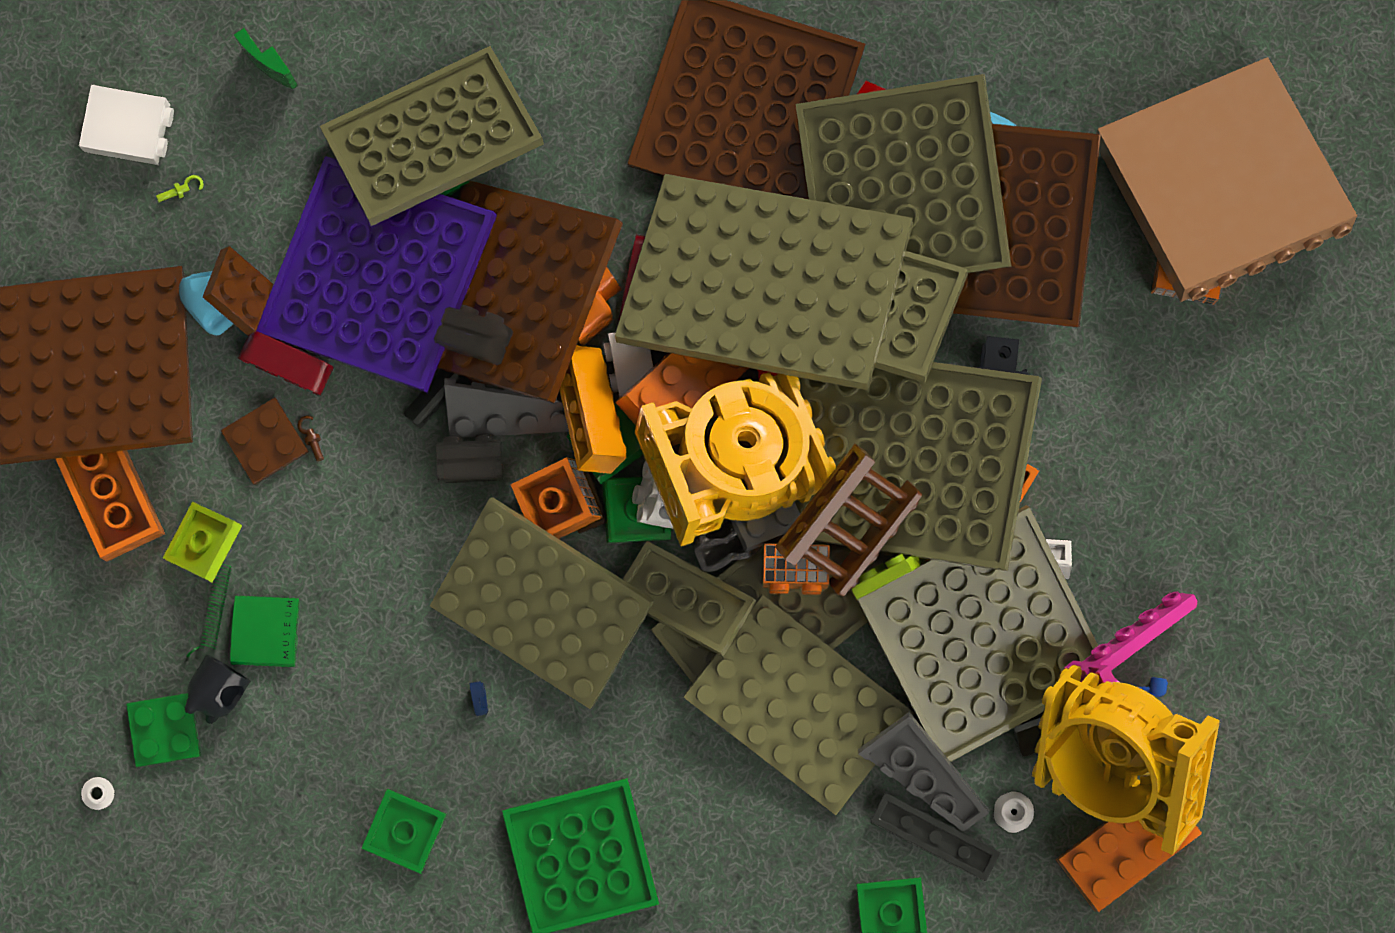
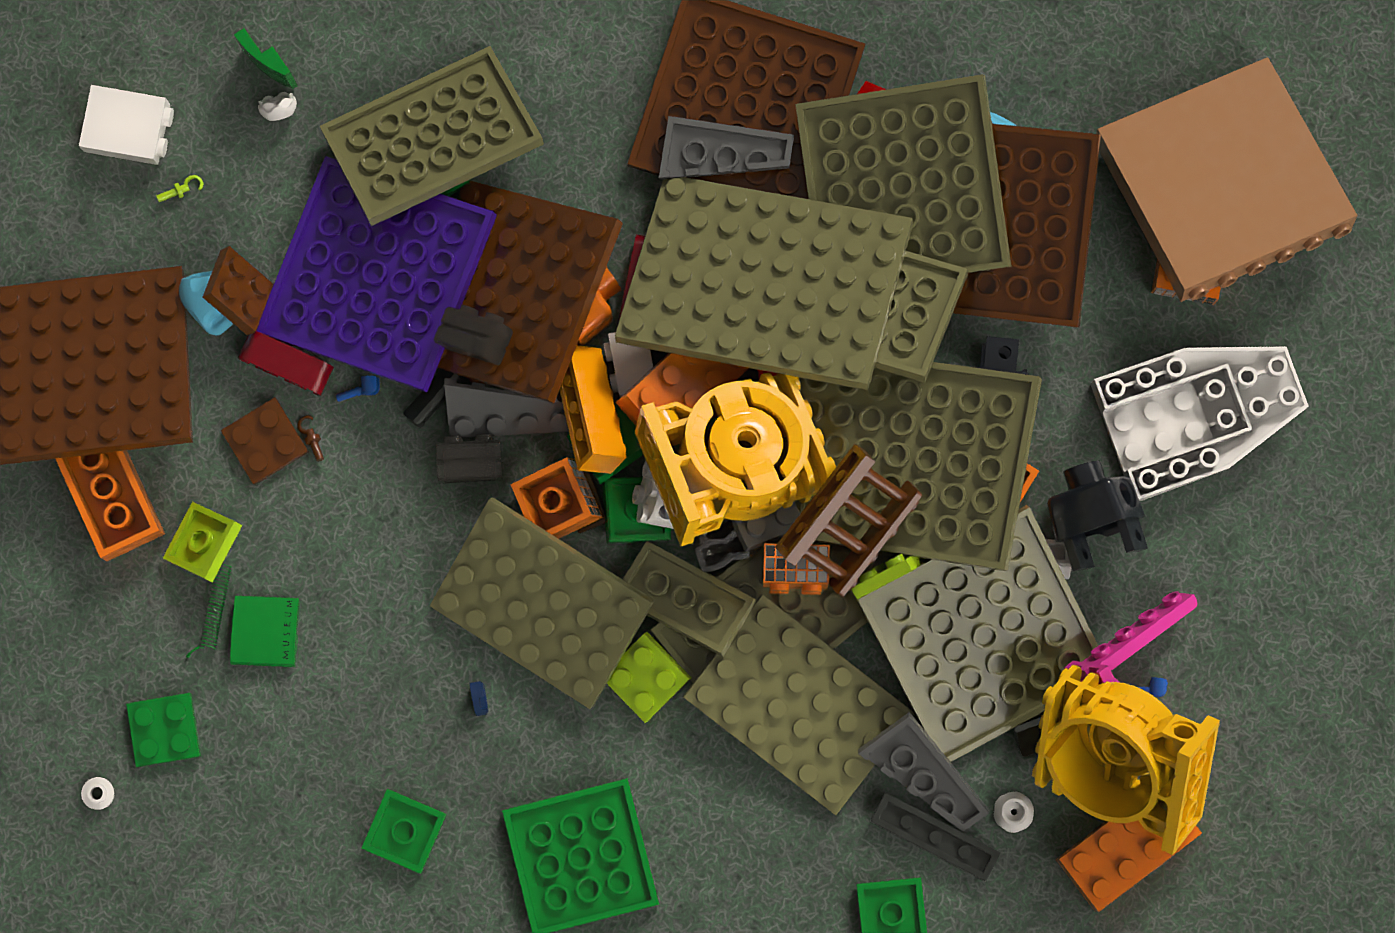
black piece [184,654,251,724] -> none
none -> white plate [258,92,297,121]
none -> blue hand [336,376,380,402]
none -> lime plate [607,632,692,723]
none -> dark grey wing [659,116,794,180]
none -> black piece [1047,460,1148,571]
none -> white wedge [1090,347,1309,501]

